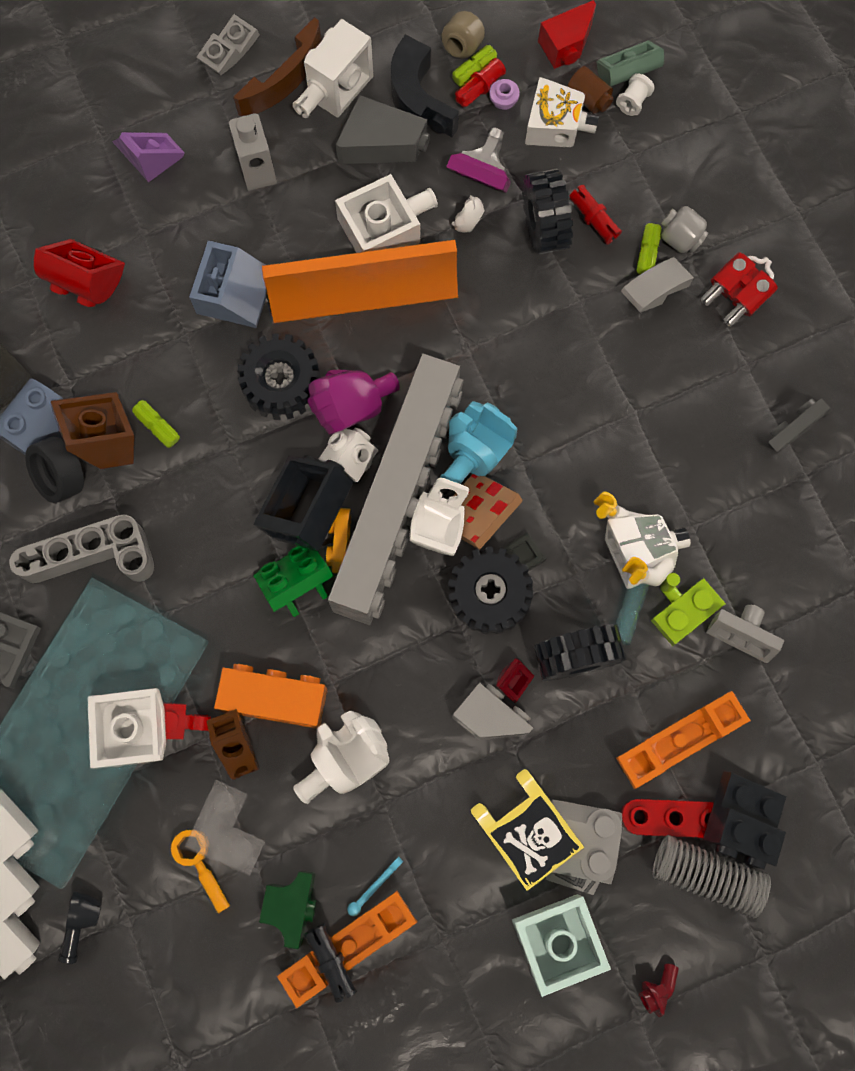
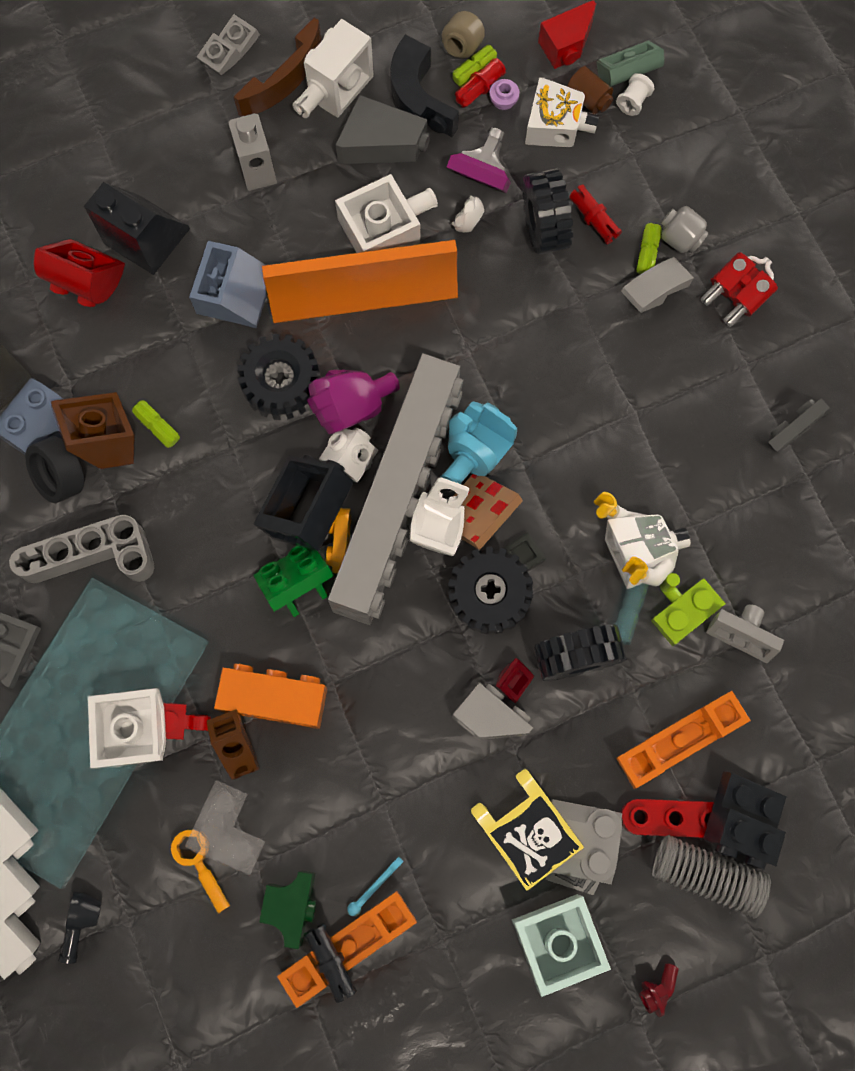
medium lavender slope [112,132,185,182] -> none
white piece [293,711,389,804] -> none
none -> black slope [84,182,190,275]

